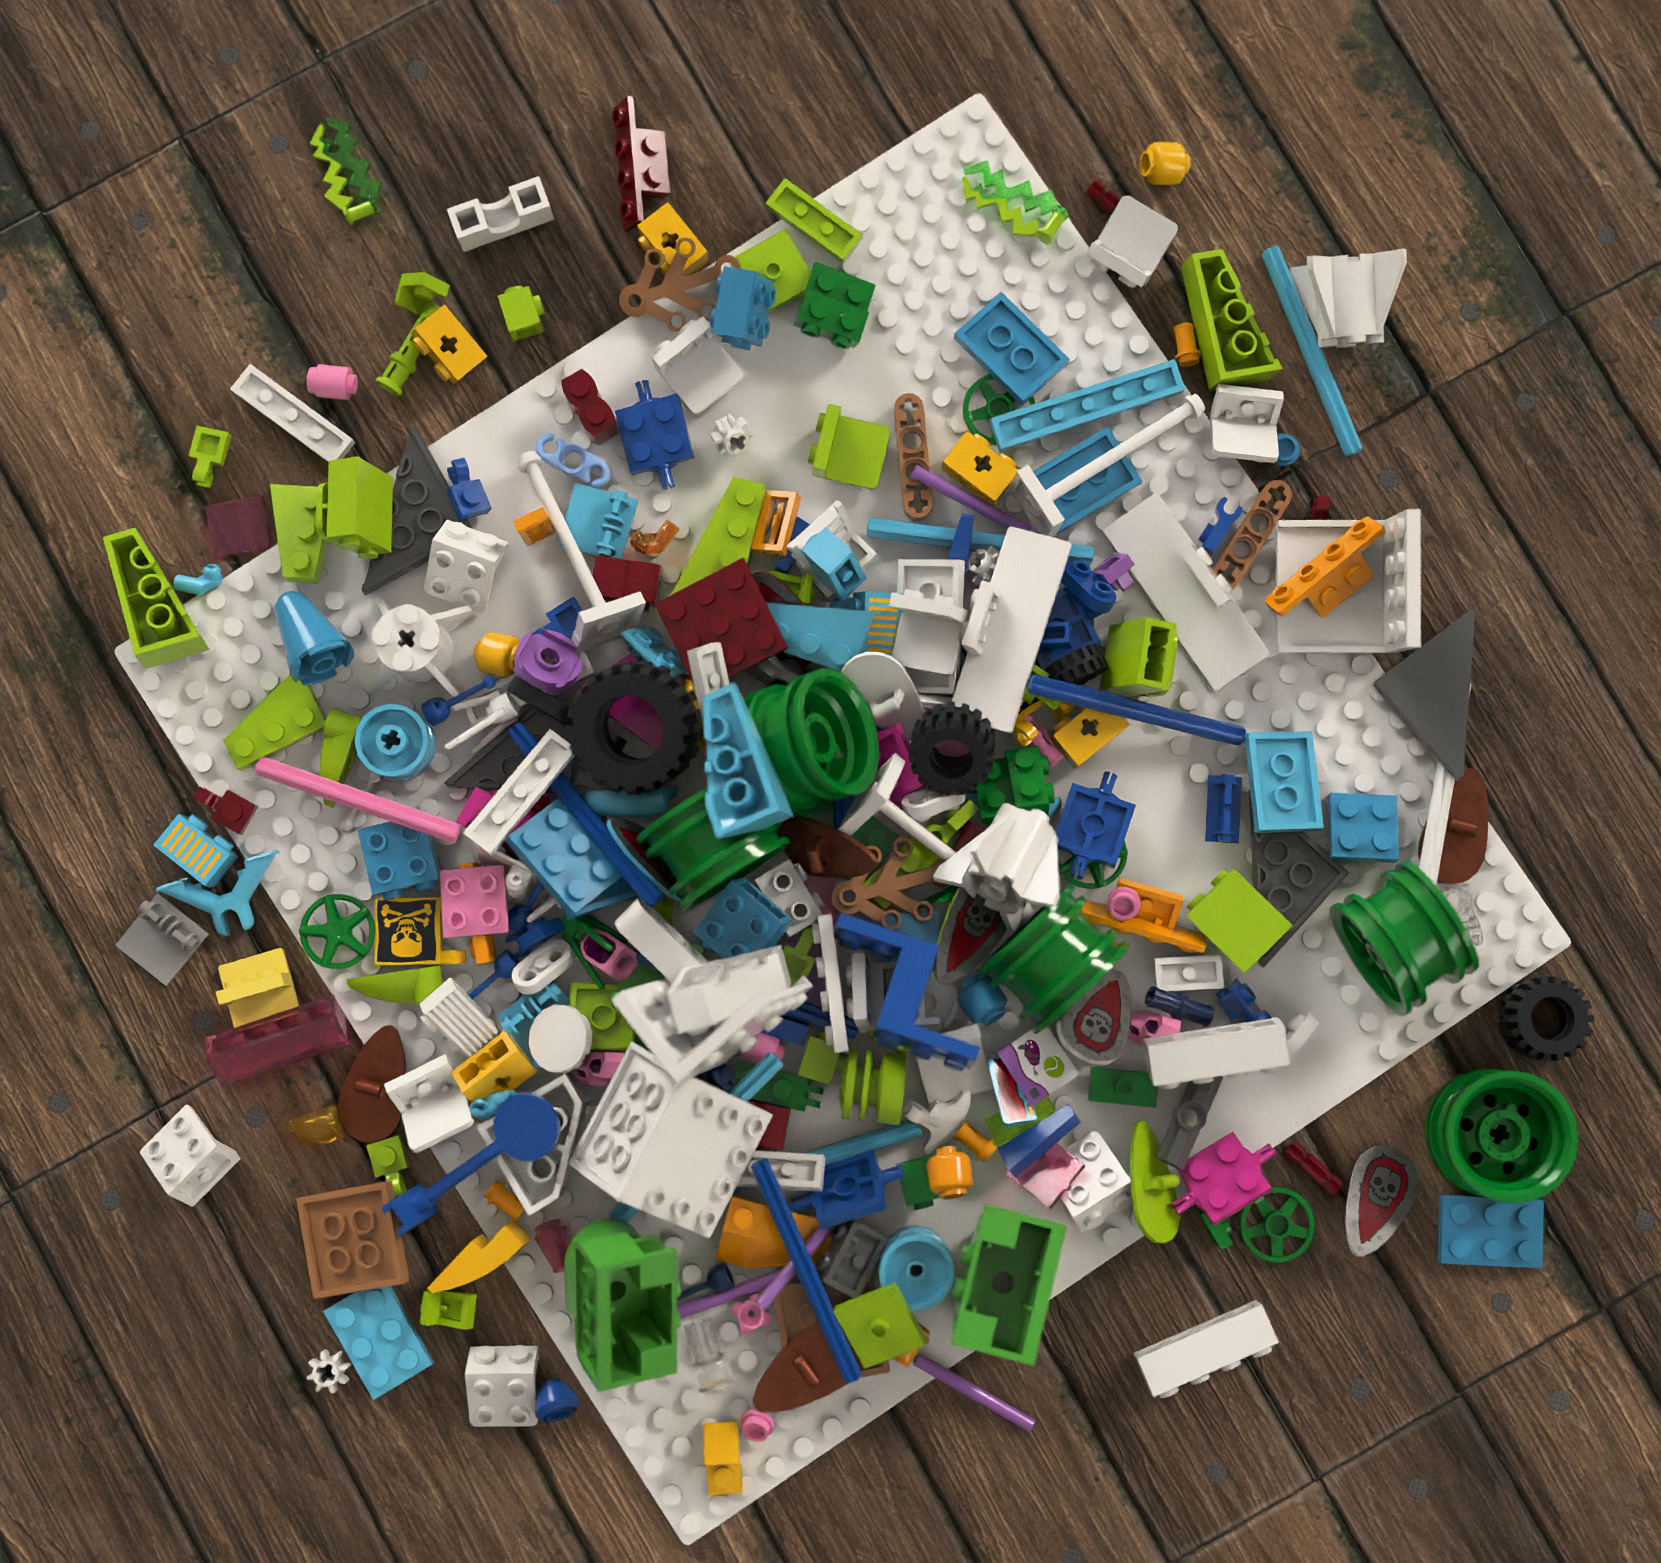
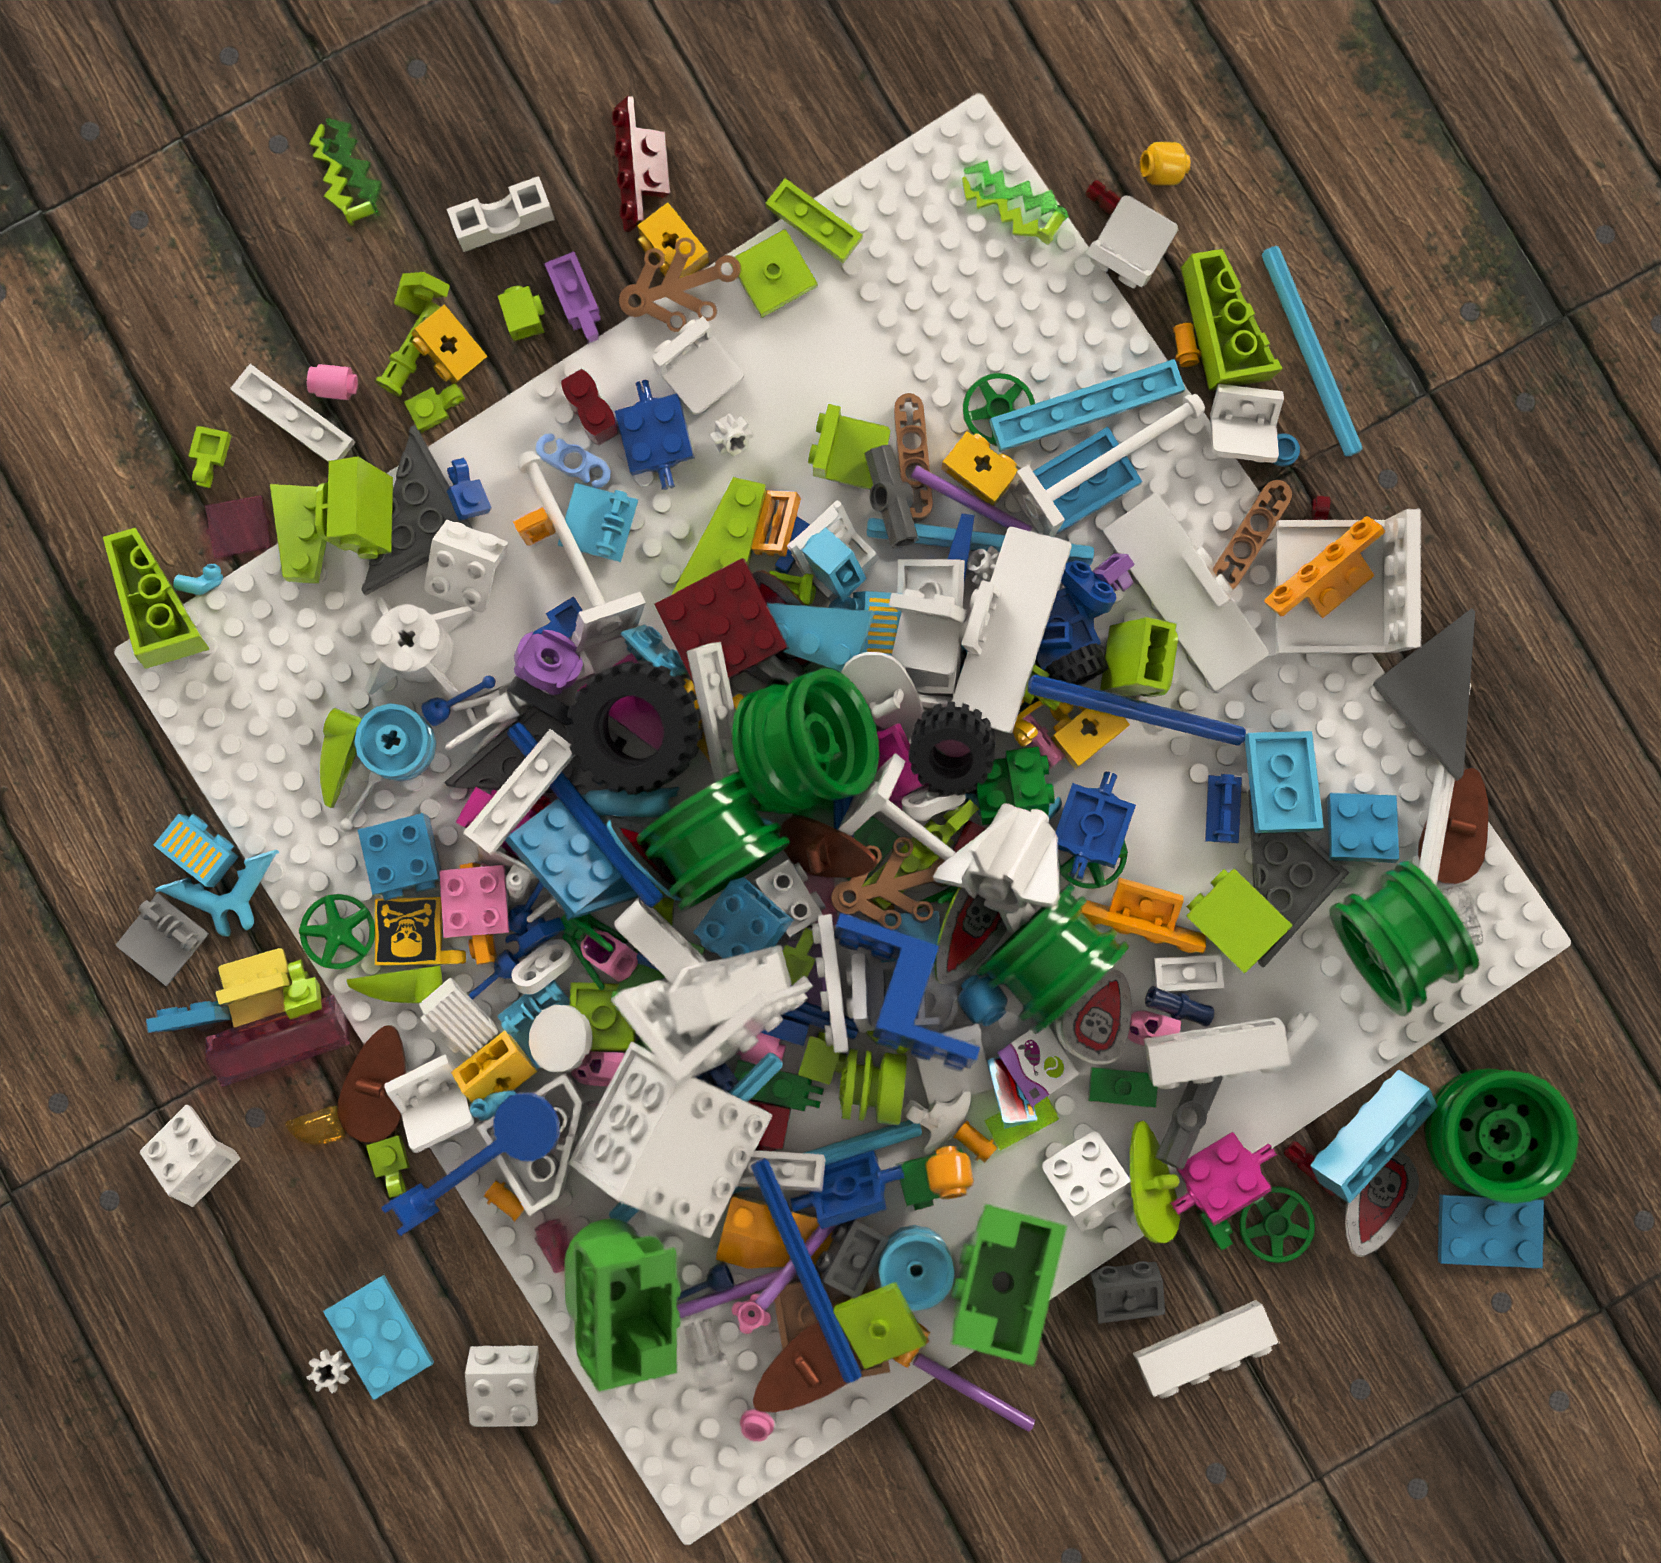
dark red plate [193,787,259,835] -> none
lime wing [223,675,326,771] -> none
bright pink axle [255,757,461,843] -> none
dark azure cone [274,591,354,685] -> none
medium nougat plate [296,1180,410,1299] -> none
lime bracket [420,1289,477,1330] -> none
yellow slope [427,1220,533,1293] -> none
yellow head [473,632,520,678] -> none
blue cone [535,1379,580,1423] -> none
dark red brick [592,556,663,612] -> none
clear orange arm [630,520,680,554] -> none
medium azure wedge [703,683,793,838] -> none
yellow slope [704,1420,743,1496] -> none
dark azure brick [710,266,776,351] -> none
green plate [793,262,876,349] -> none
dark azure plate [954,292,1070,406] -> none
blue piece [997,1104,1081,1178] -> none
clear pink piece [1006,1143,1085,1210] -> none
bright pink plate [1107,887,1141,920] -> none
blue plate [1198,497,1242,557] -> none
blue hinge [1216,978,1272,1024] -> none
white brick [1290,249,1407,348] -> none
black tyre [1498,976,1594,1061] -> none
none -> dark azure plate [146,1001,232,1033]
none -> lime plate [283,959,322,1019]
none -> lime plate [404,383,466,433]
none -> medium lavender hinge [544,251,601,343]
none -> dark grey piece [864,445,919,548]
none -> dark grey bracket [1090,1261,1165,1324]
none -> medium azure brick [1310,1069,1438,1203]

